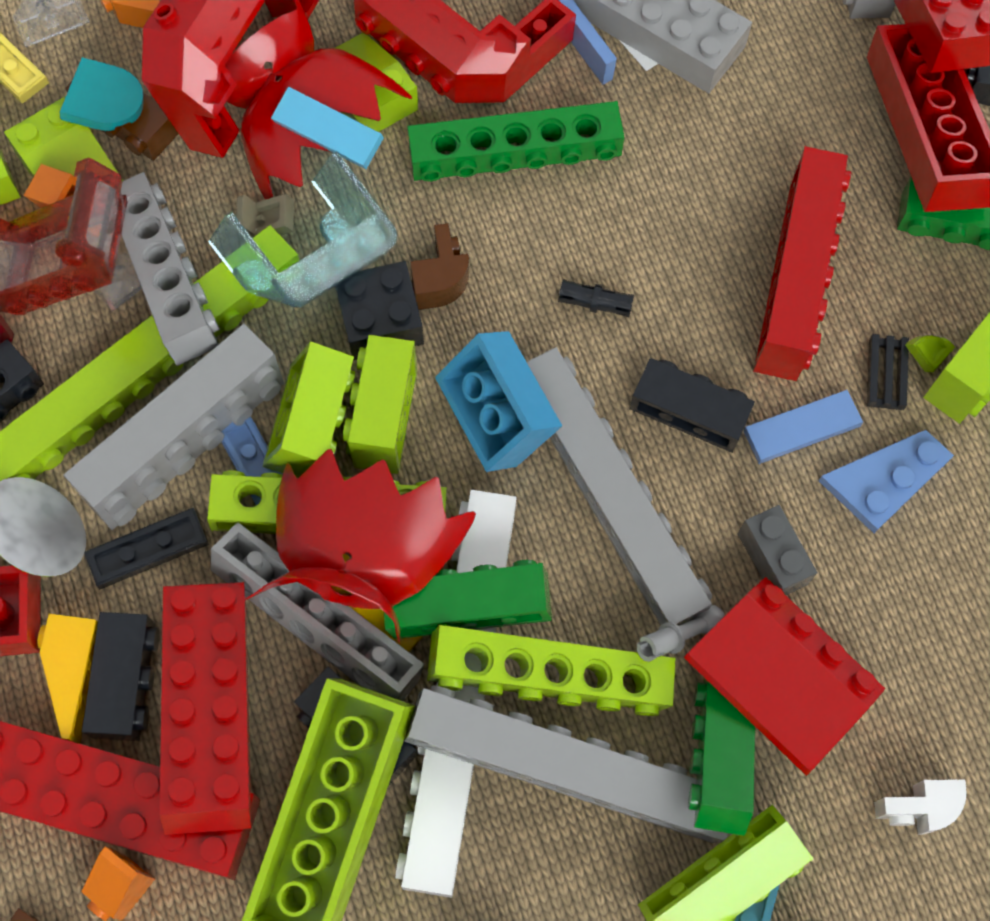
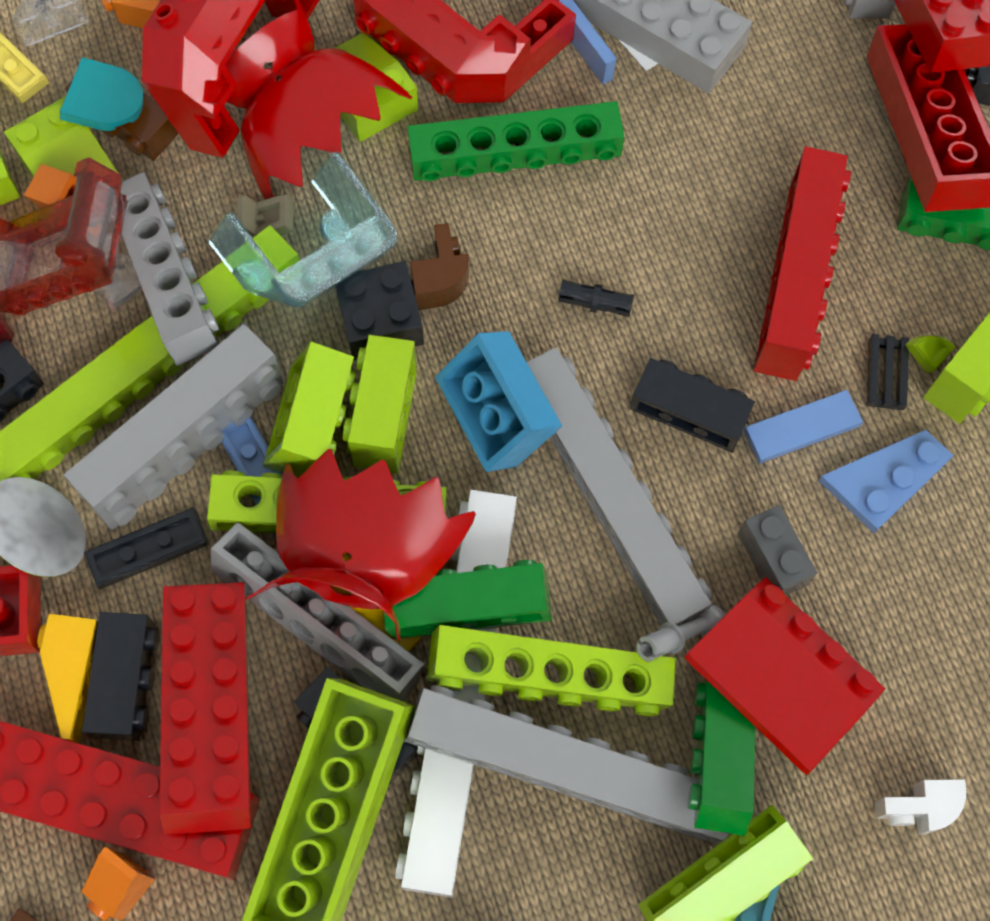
medium azure tile [271,87,384,169] -> none

